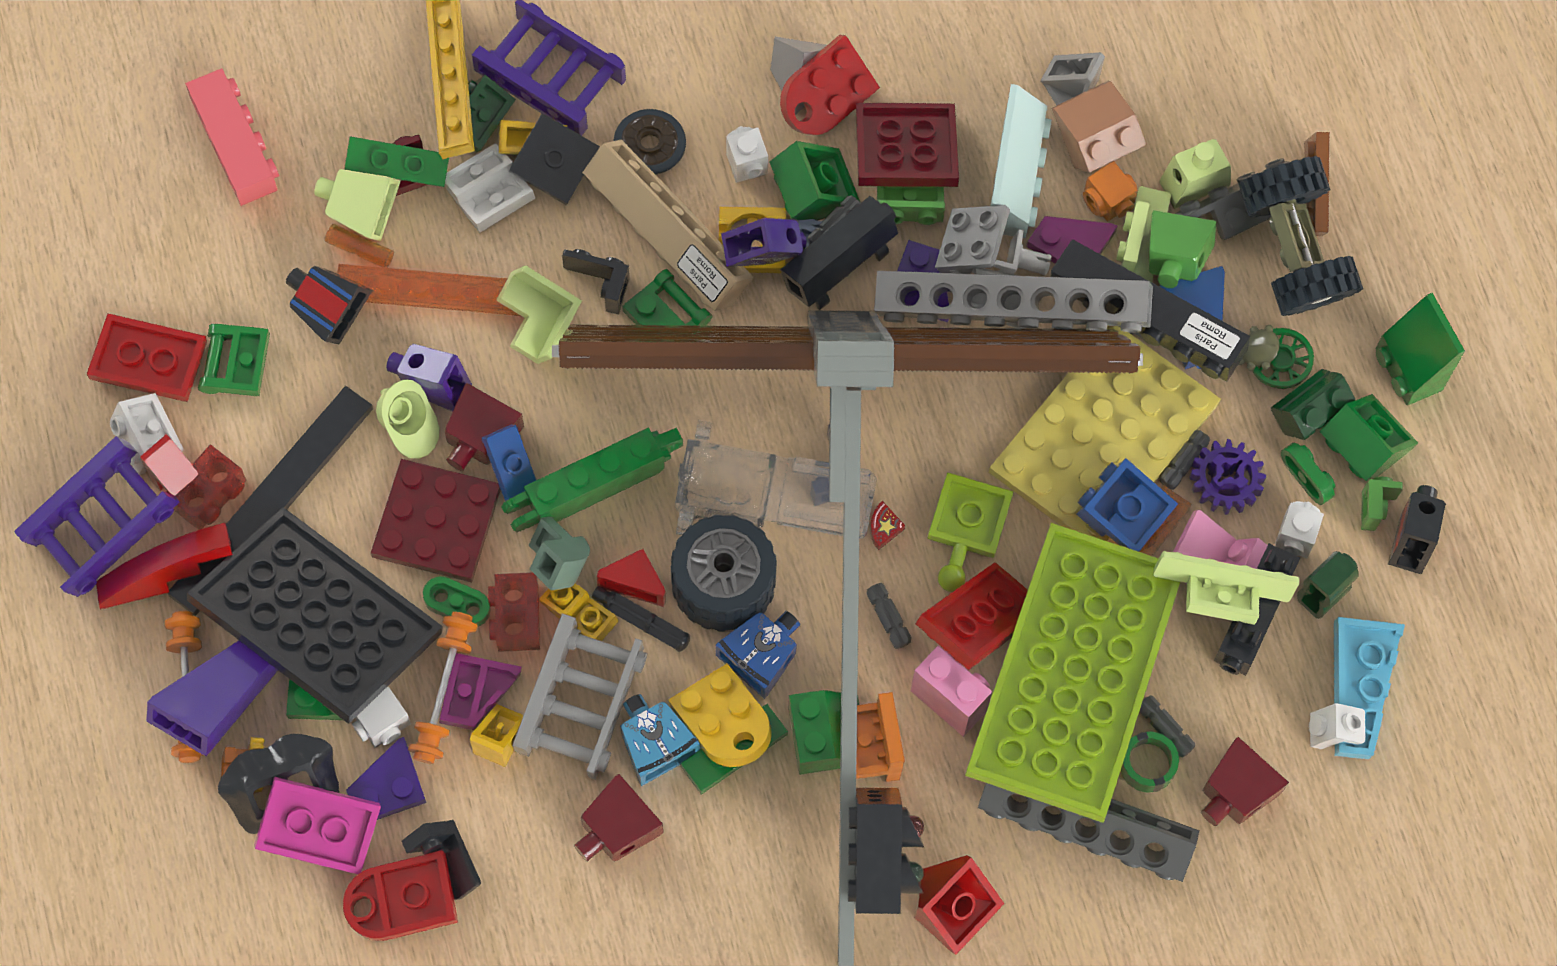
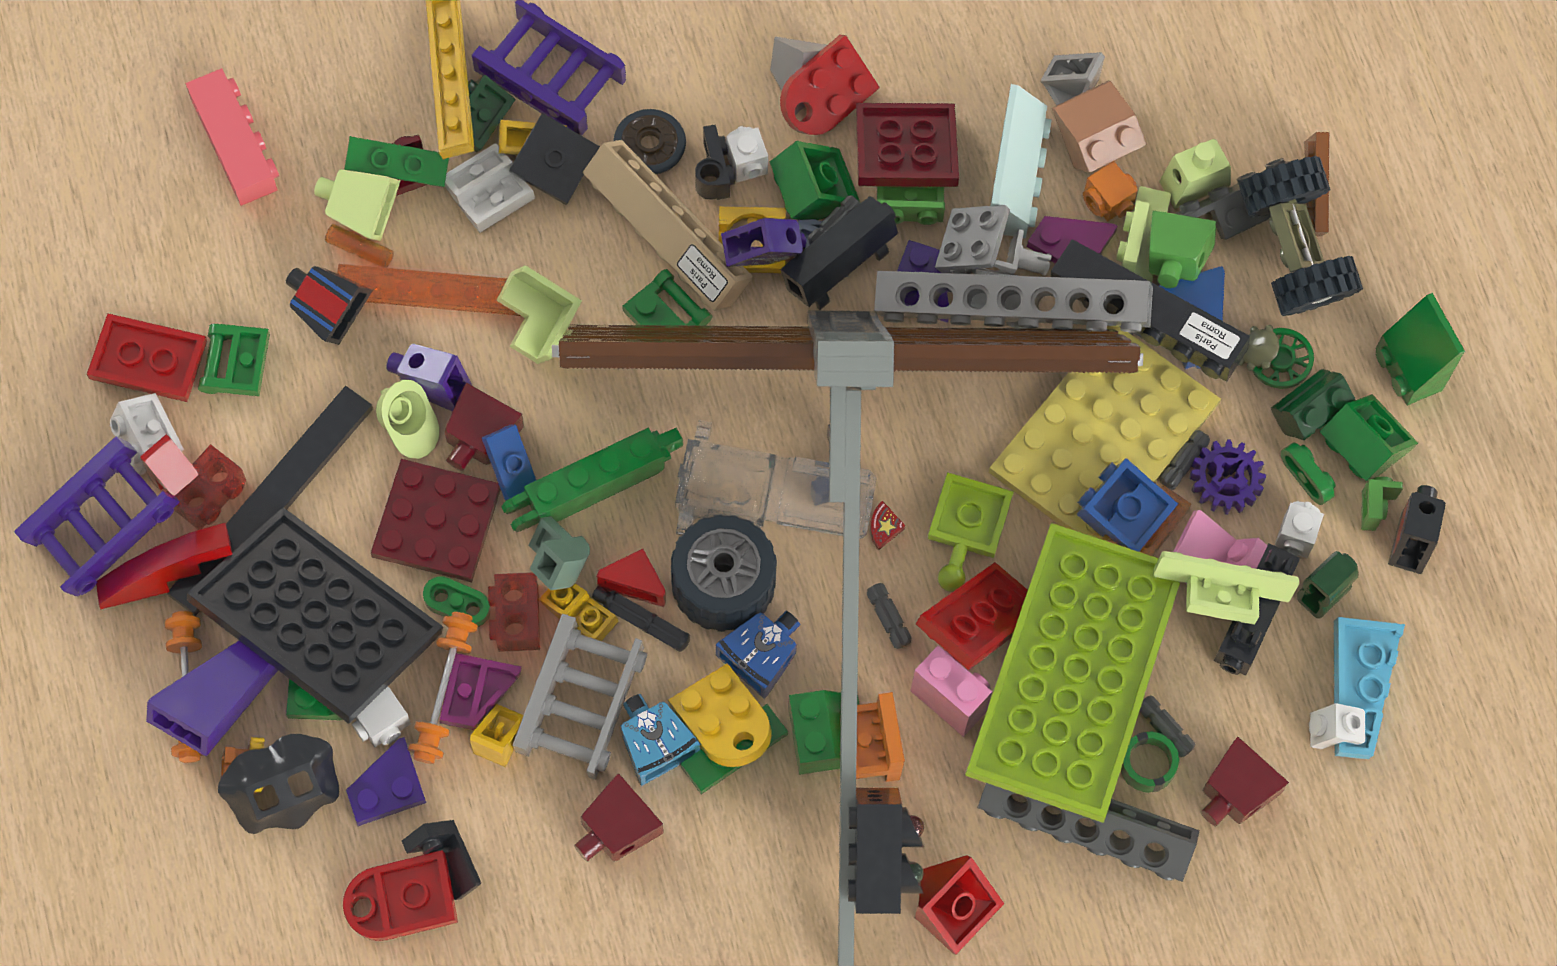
dark pink plate [254,777,381,874] -> none
black bracket [562,249,630,315] -> none
none -> black plate [695,124,735,200]

